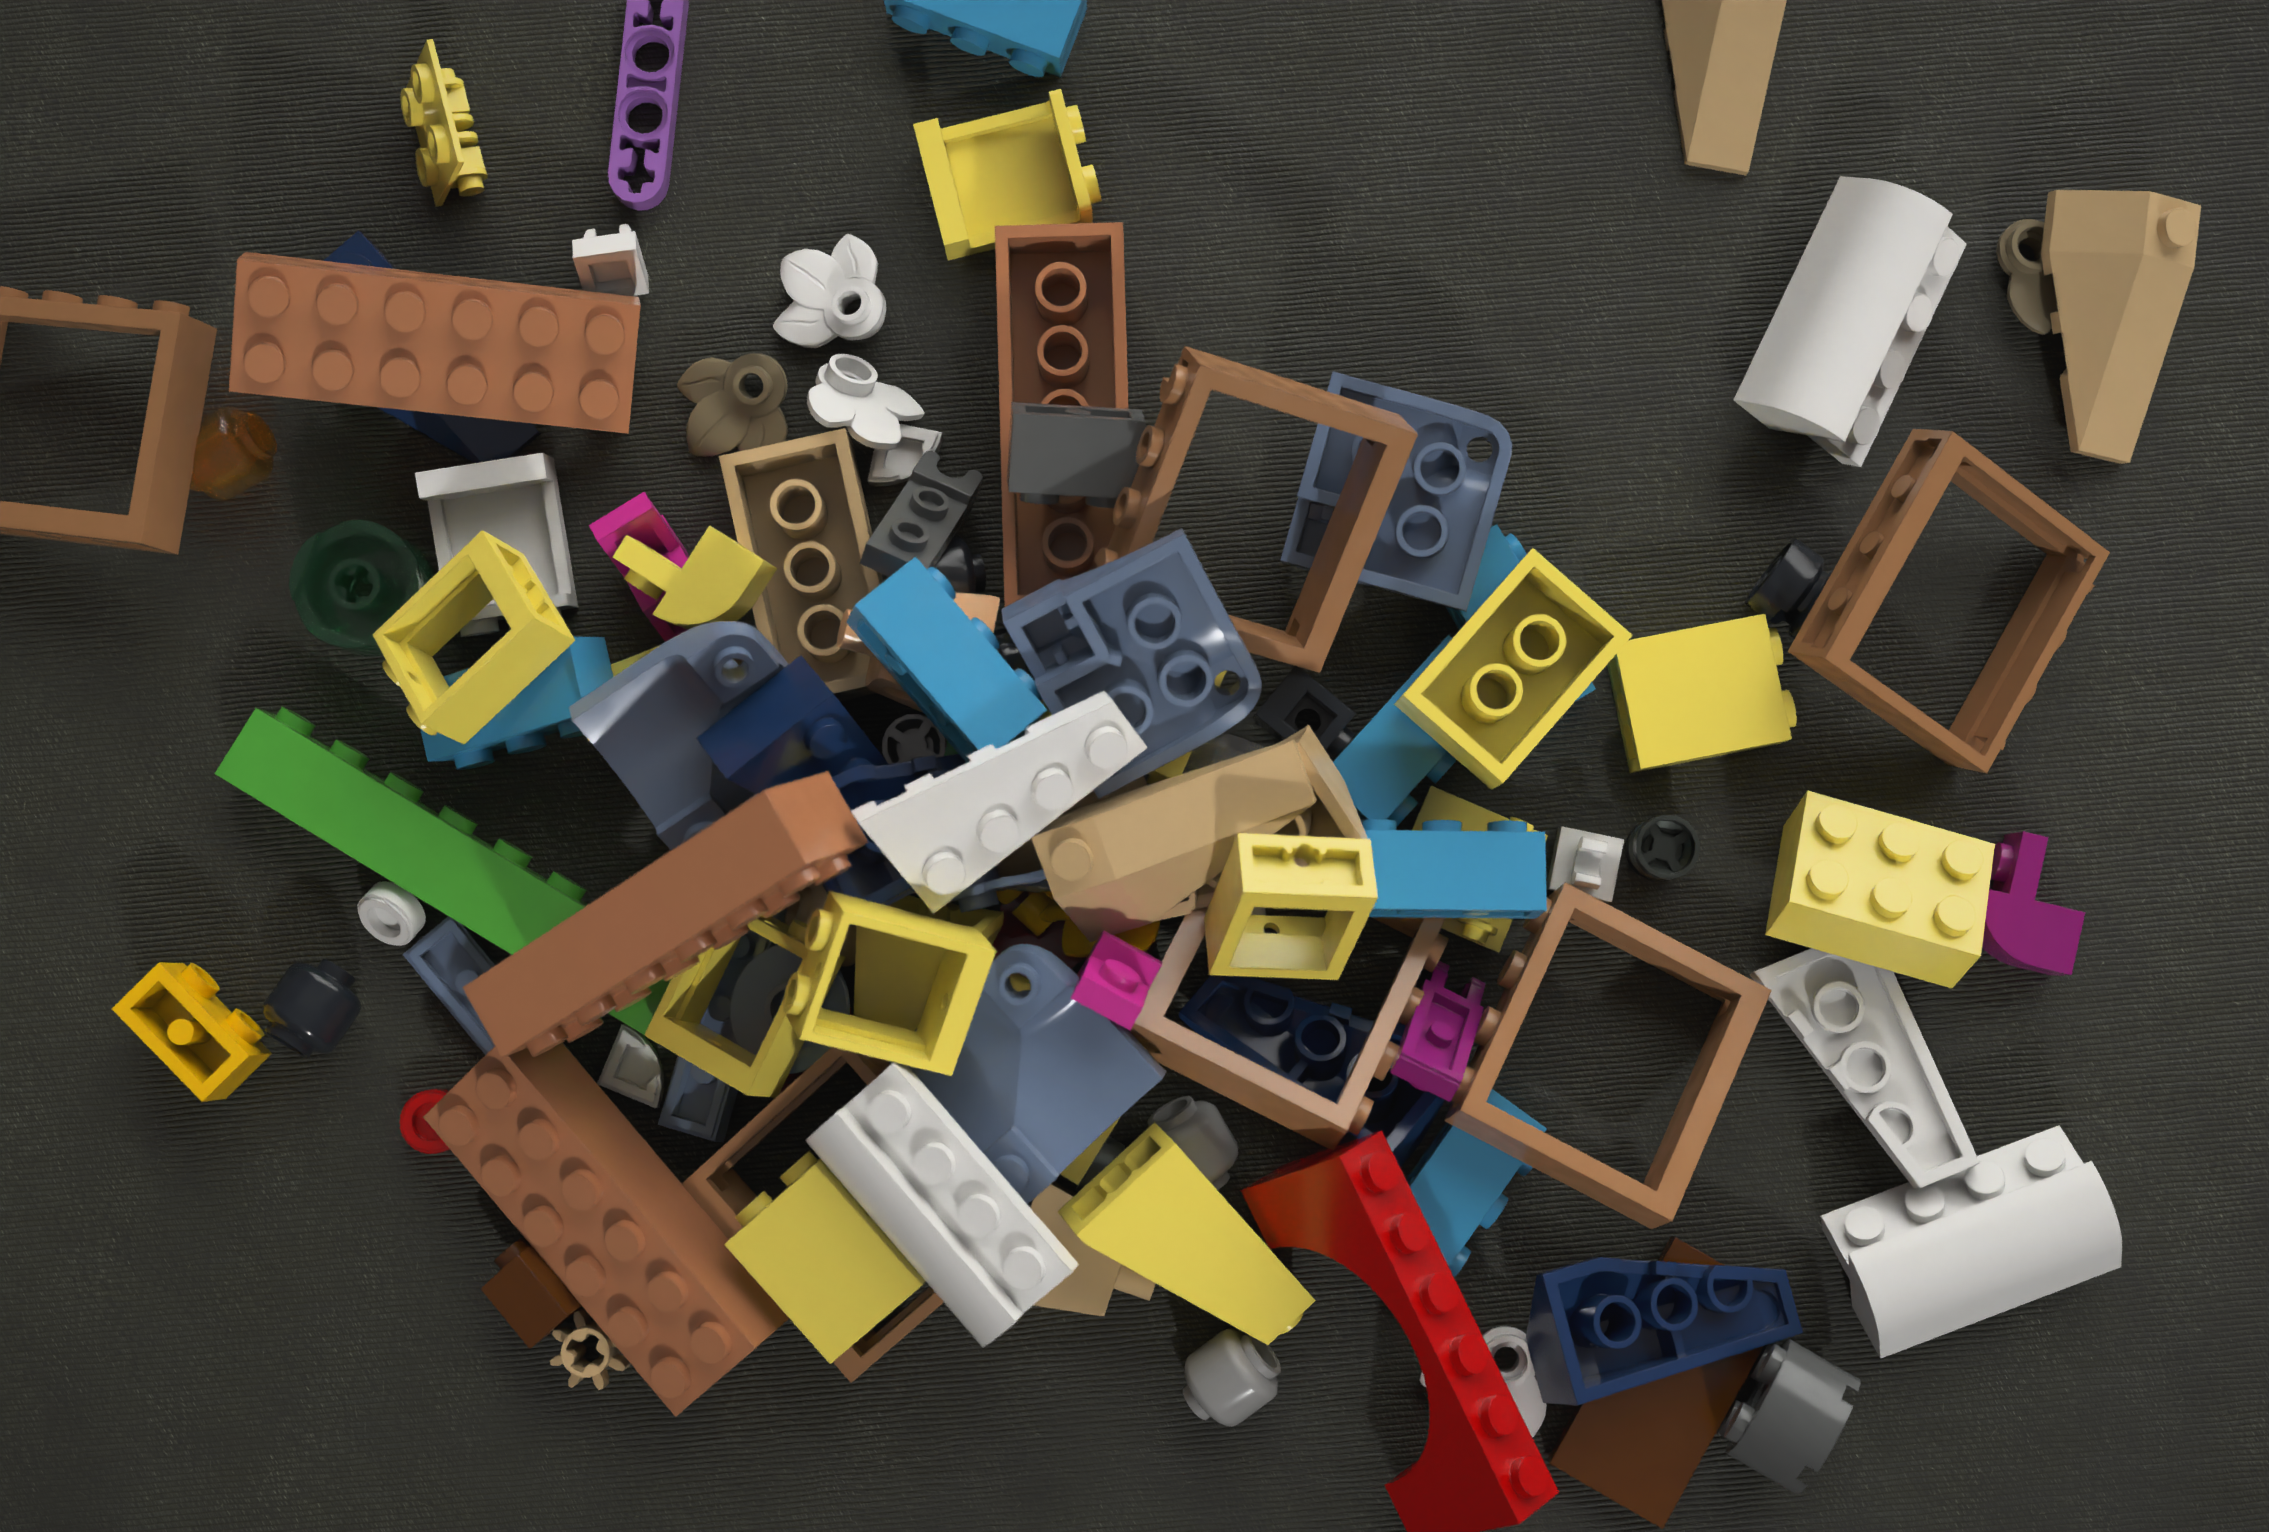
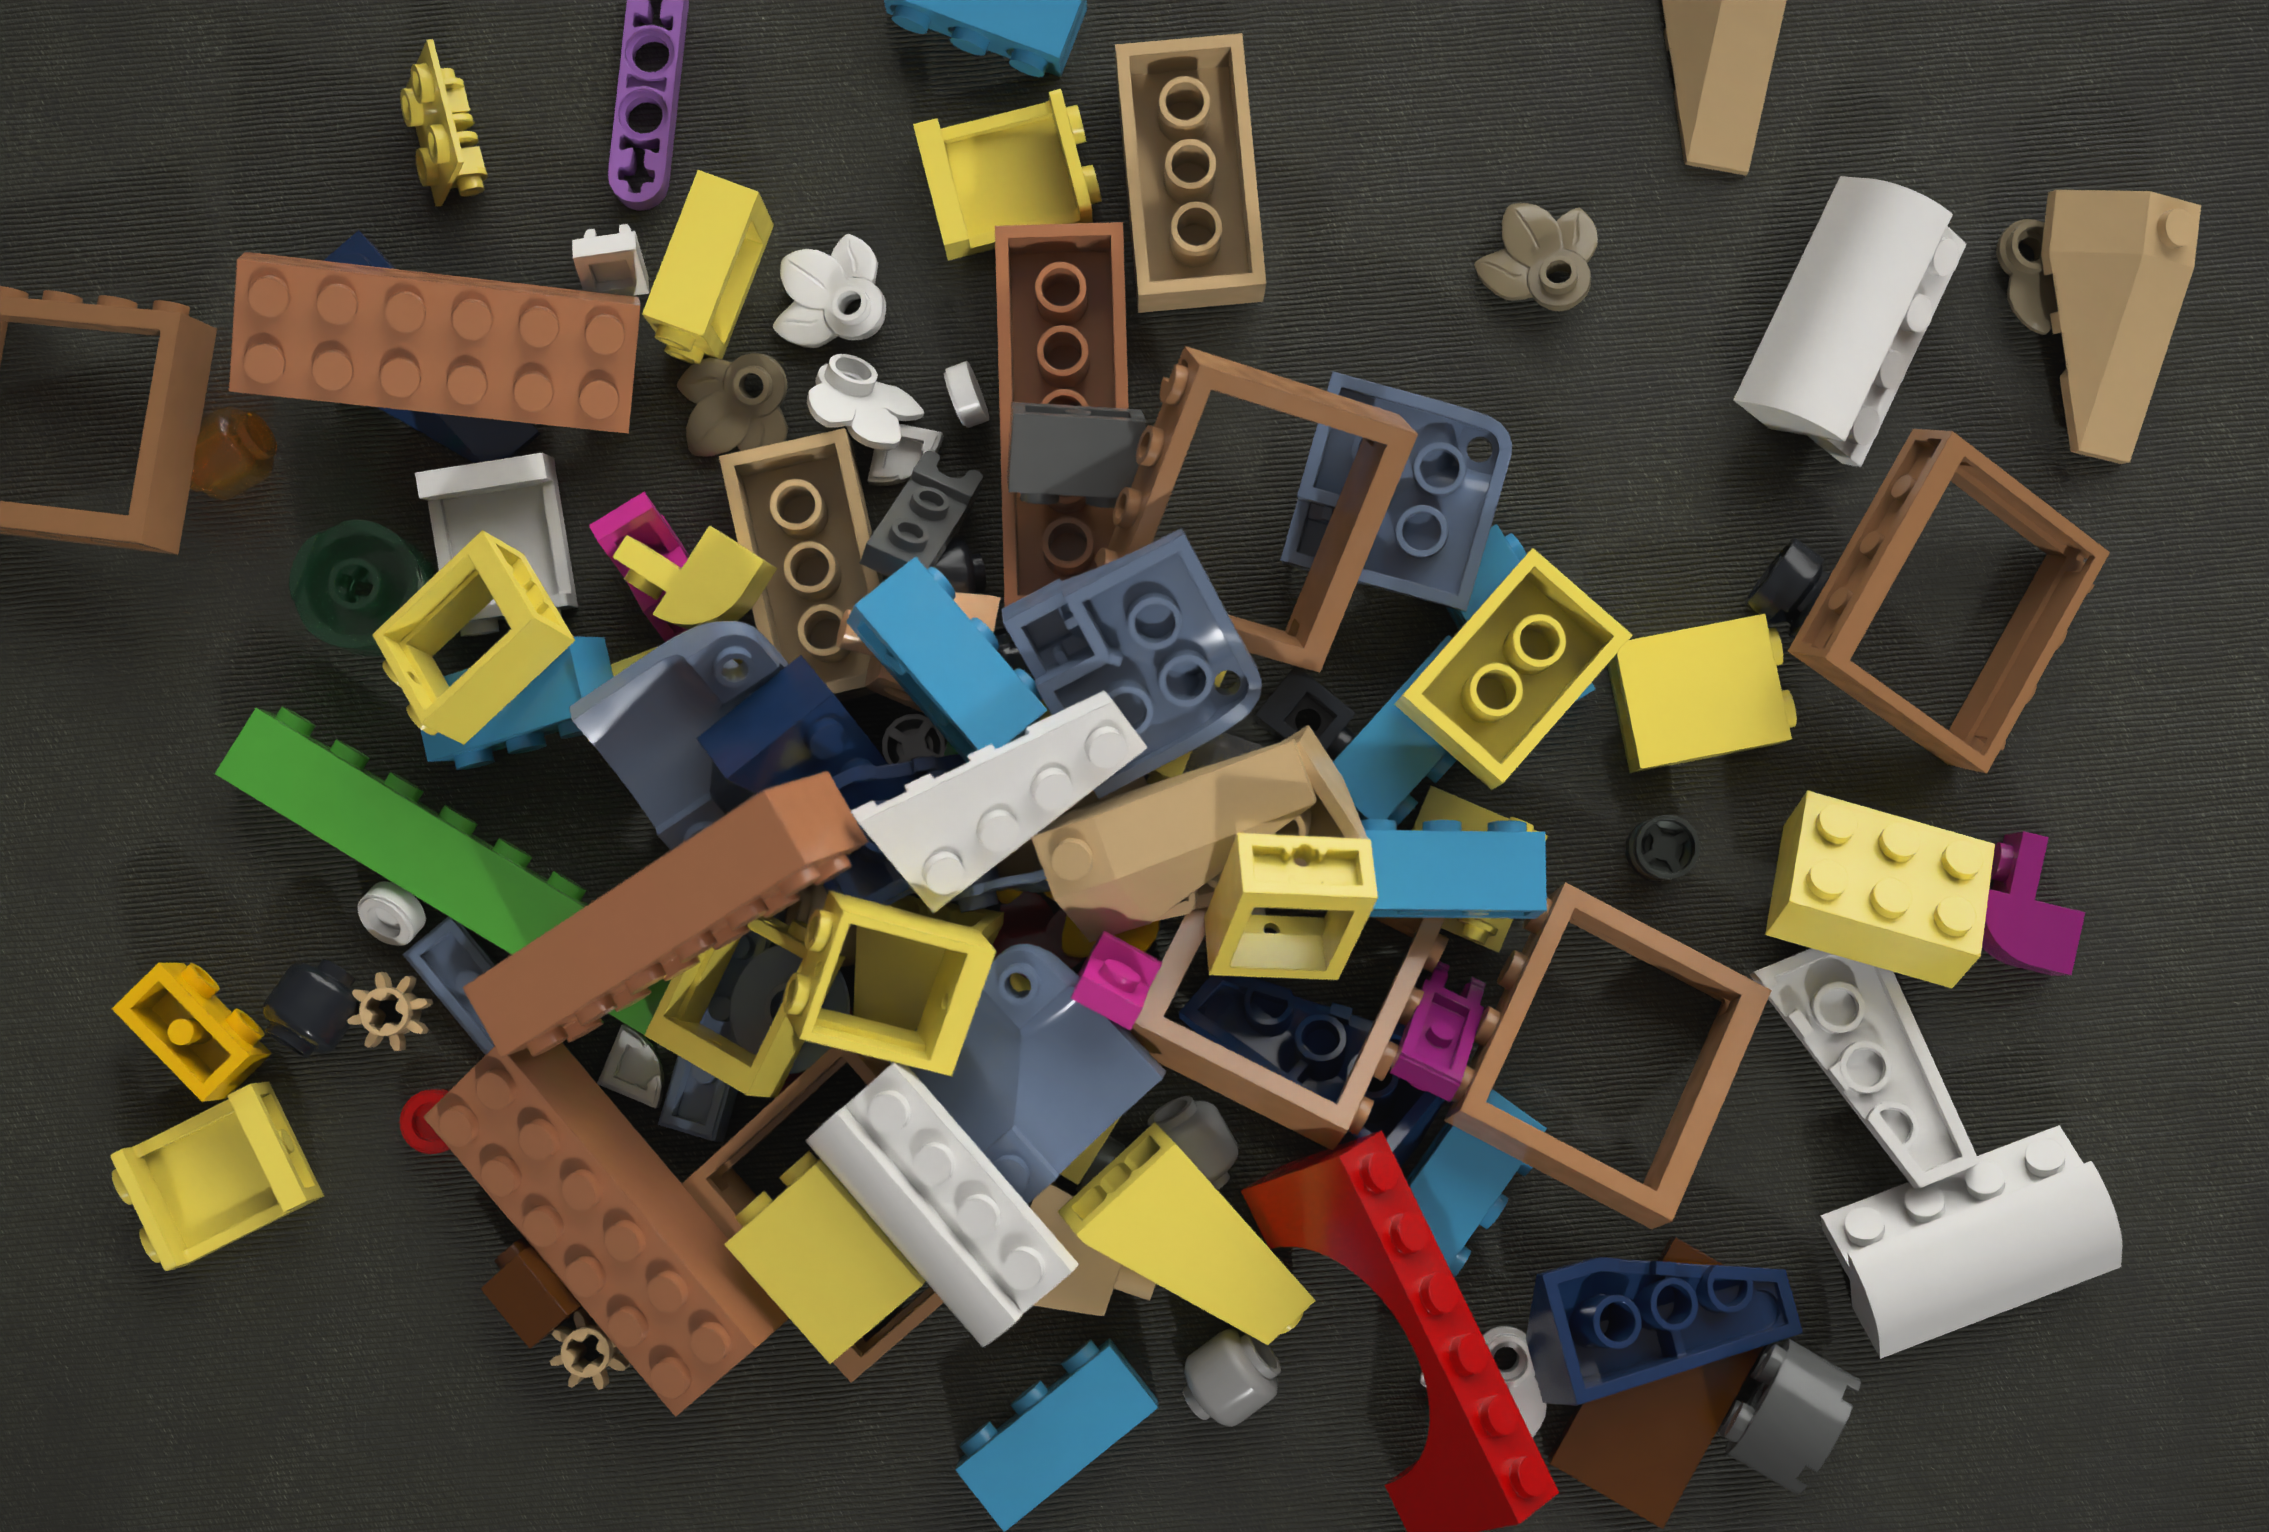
yellow hand [1011,892,1071,936] -> none
white tile [1546,826,1624,903] -> none
none -> light yellow panel [111,1082,324,1271]
none -> tan gear [348,972,433,1051]
none -> light yellow window [642,170,774,365]
none -> white tile [944,361,989,428]
none -> dark azure brick [955,1338,1158,1532]
none -> tan brick [1115,33,1266,313]
none -> dark tan plate [1474,203,1598,311]

